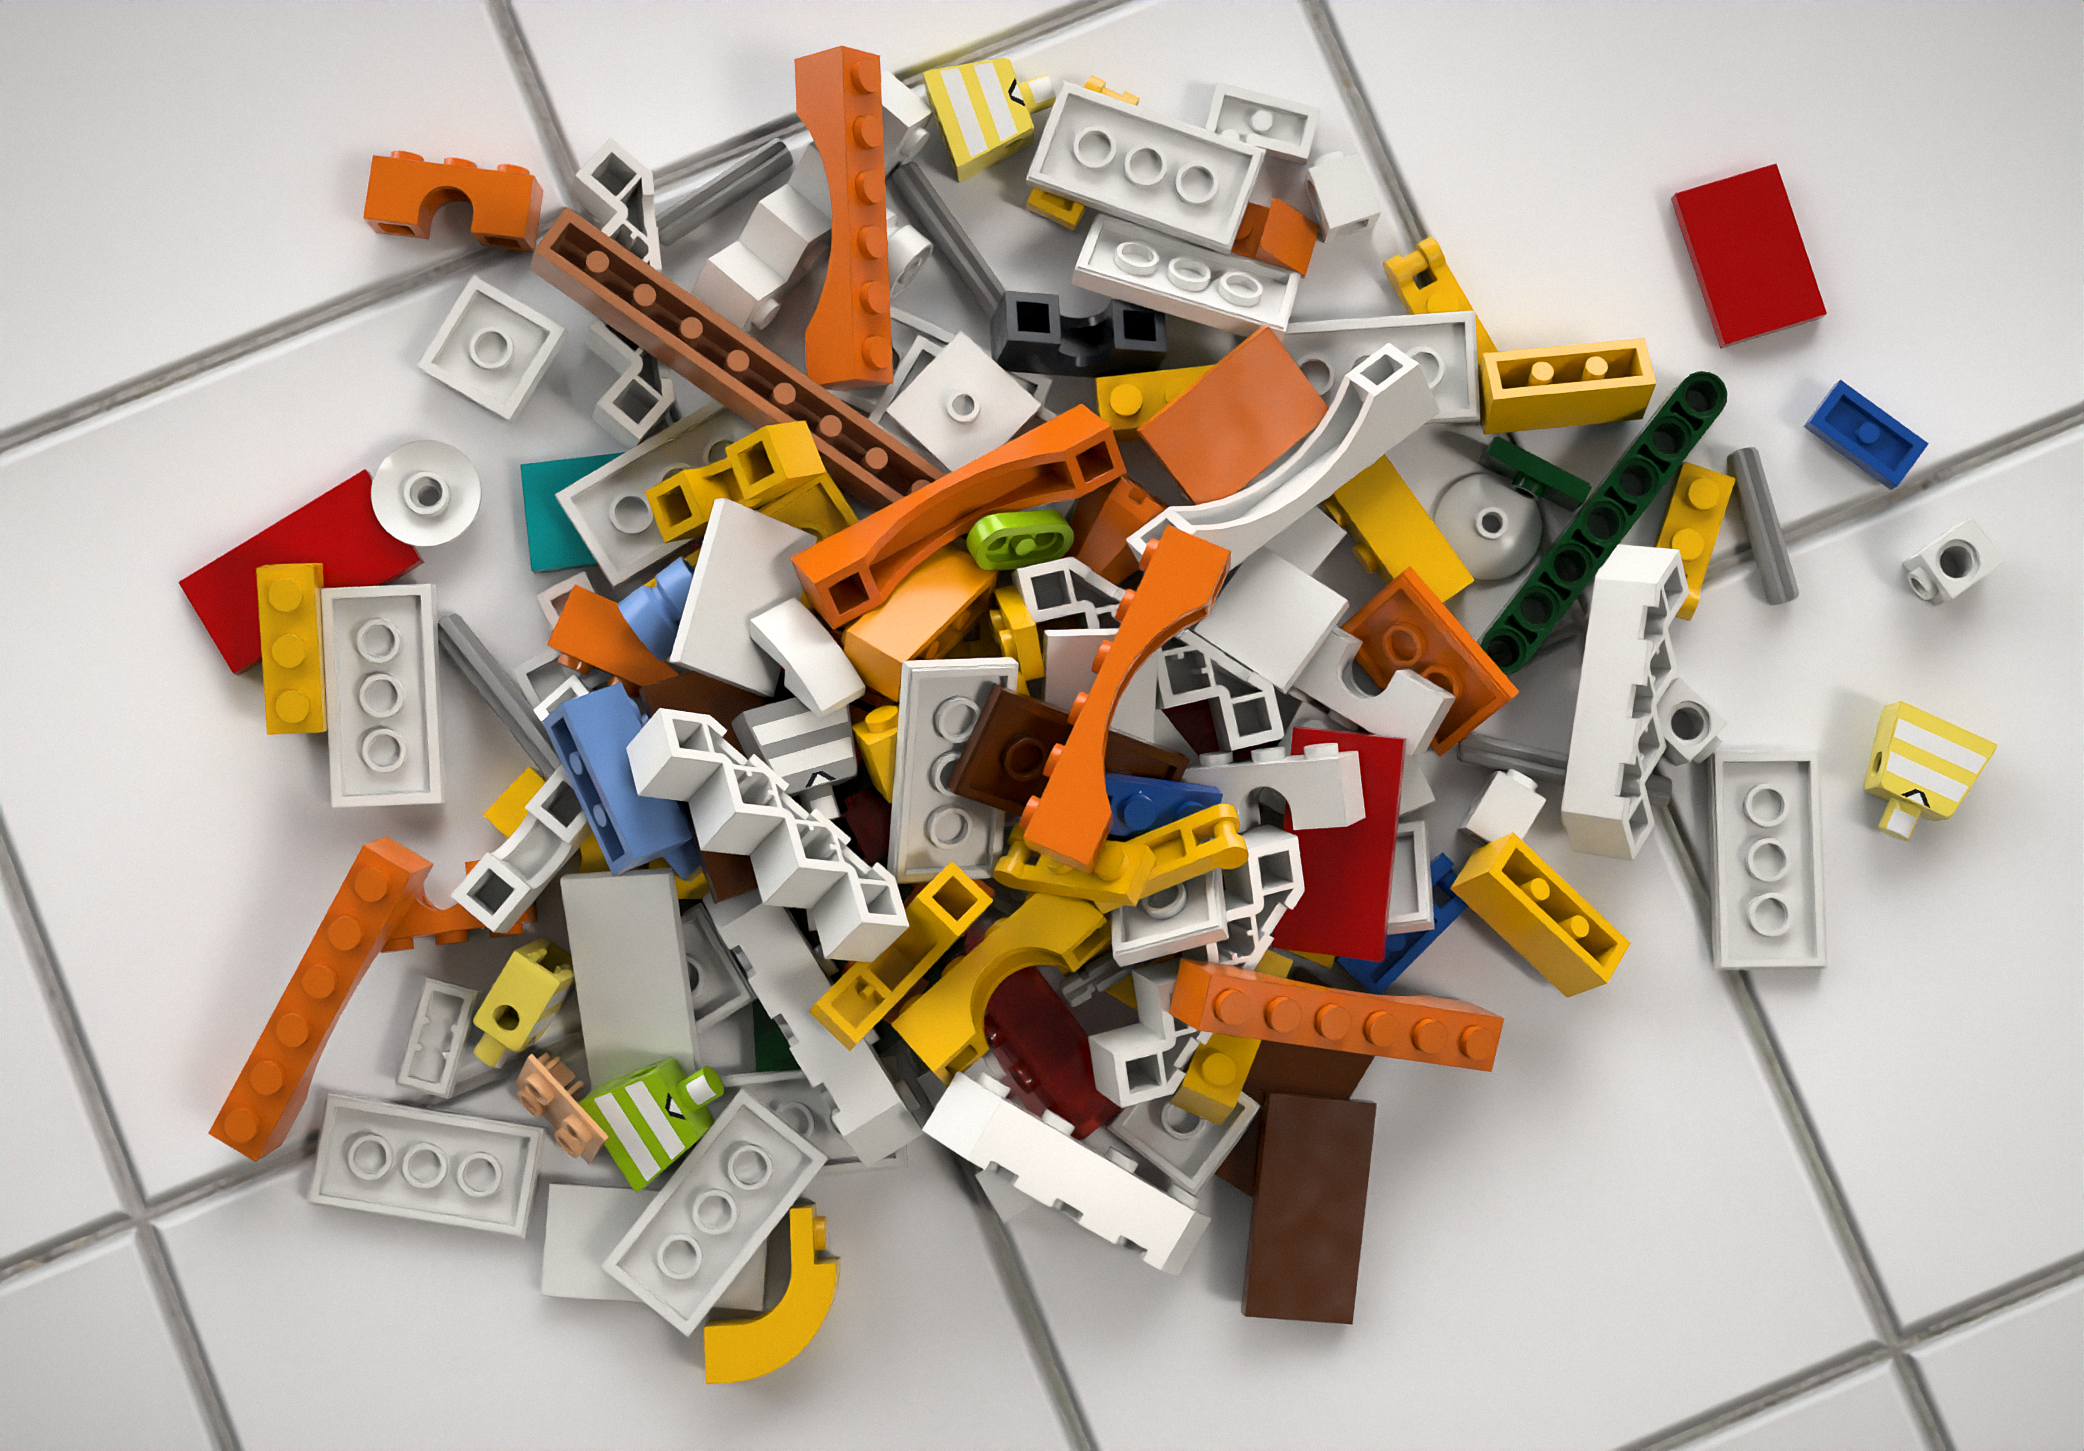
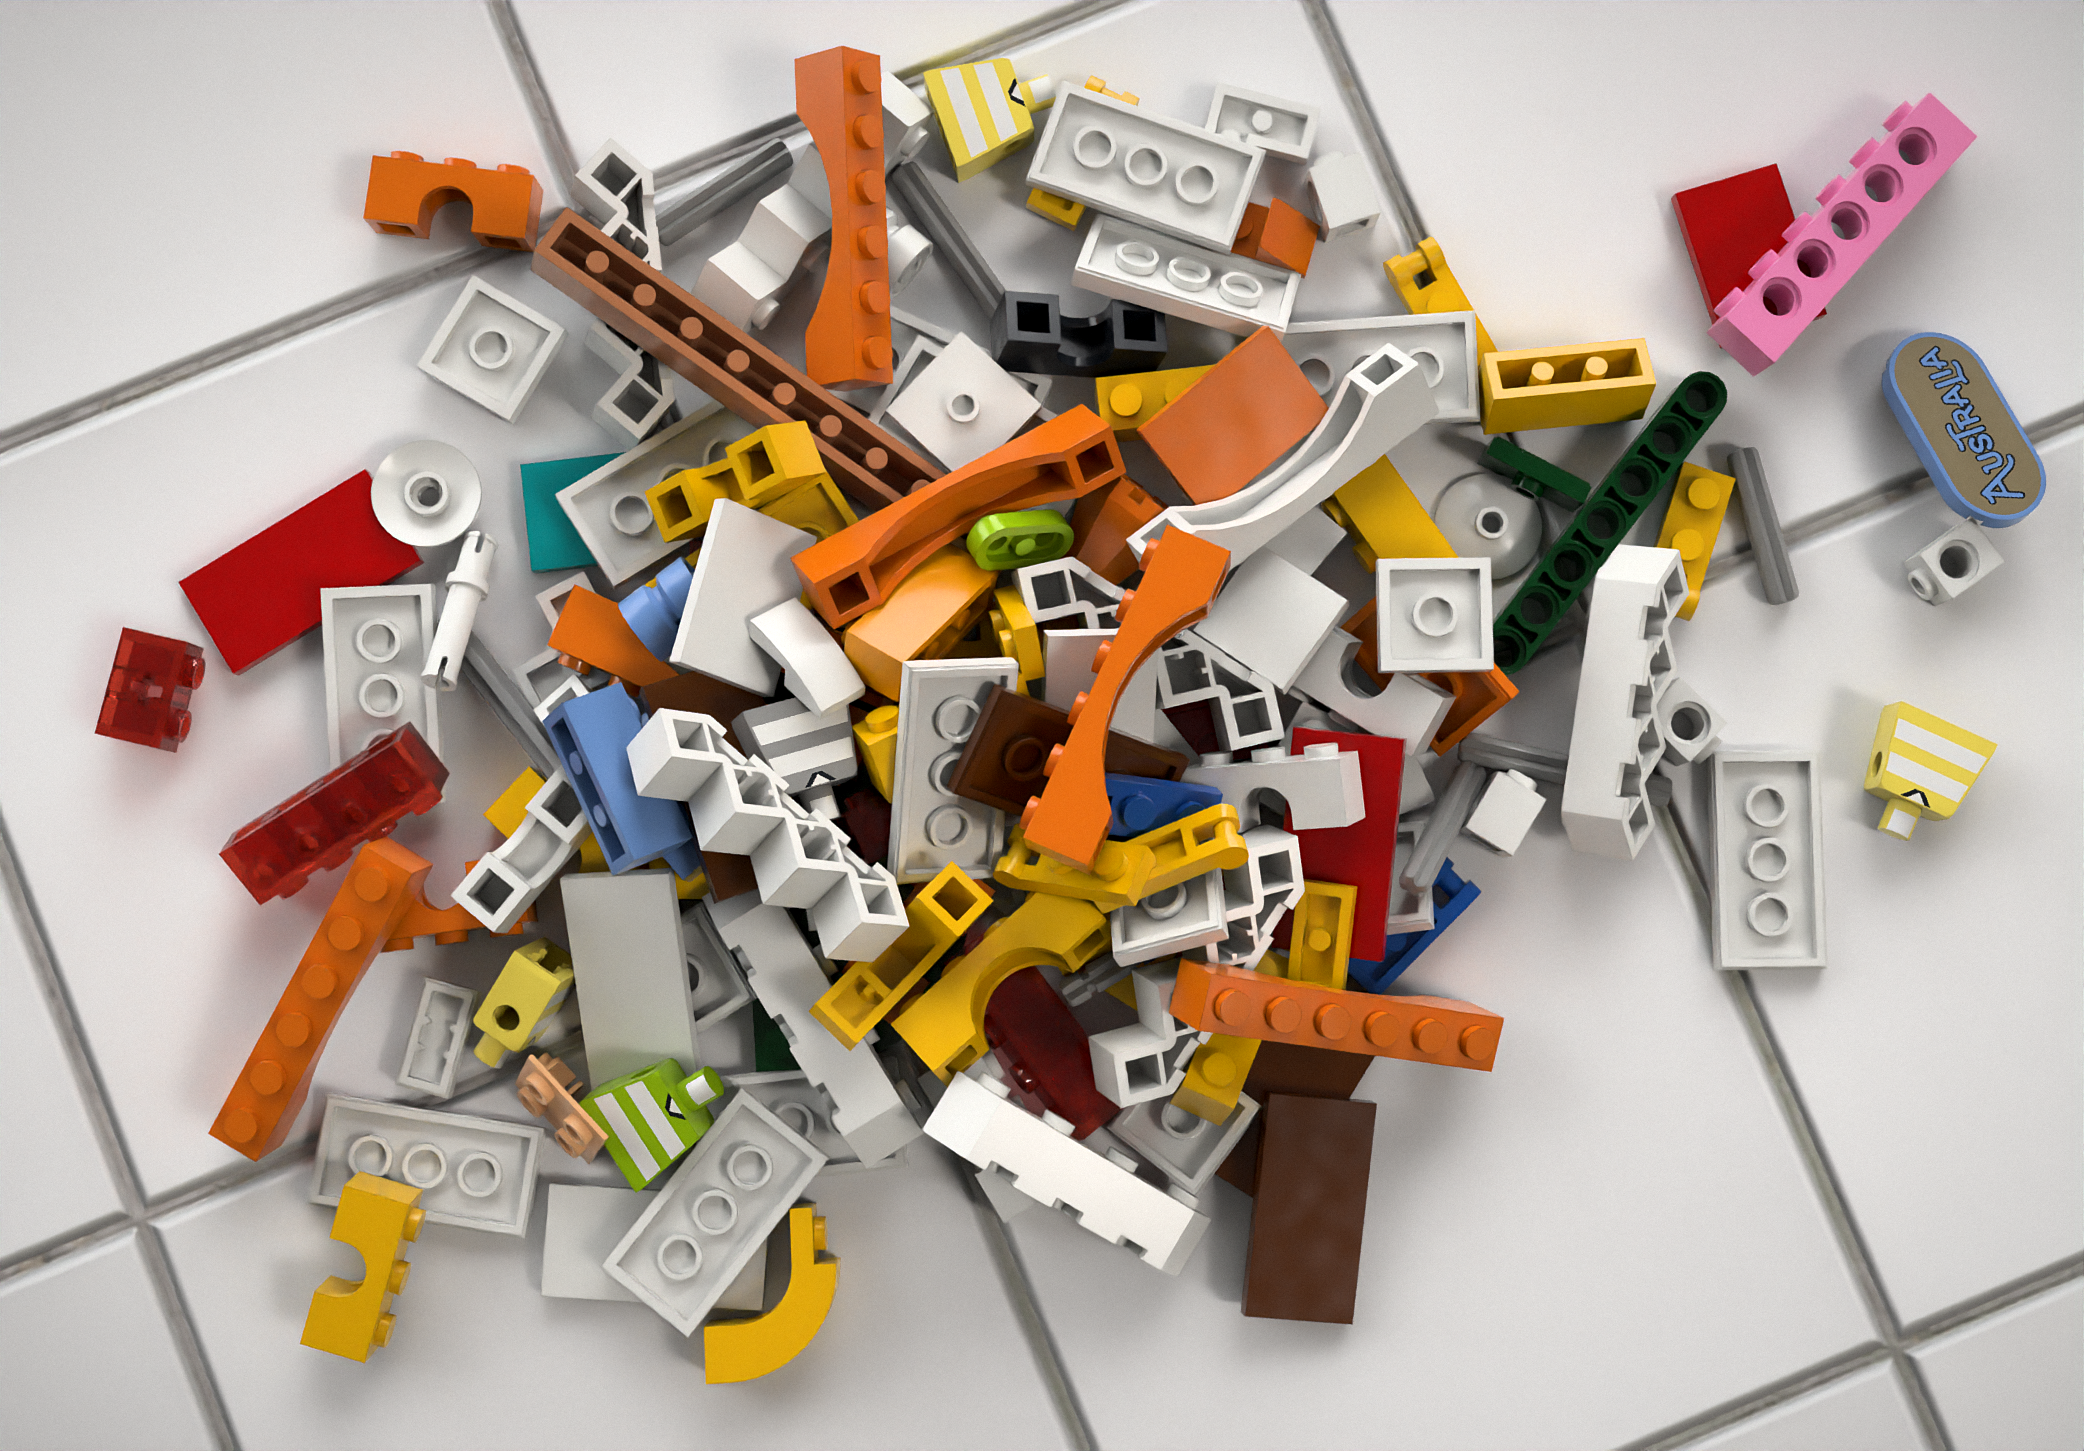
yellow brick [256,563,328,735] -> none
yellow brick [1450,832,1631,998] -> none
blue plate [1803,380,1929,490] -> none
none -> clear red brick [94,627,206,753]
none -> clear red brick [219,721,450,905]
none -> yellow arch [300,1171,426,1363]
none -> white pin [421,531,499,691]
none -> yellow plate [1287,879,1357,990]
none -> white plate [1375,557,1494,673]
none -> light grey axle [1399,760,1486,897]
none -> bright pink brick [1706,93,1977,377]
none -> tile [1881,332,2046,528]

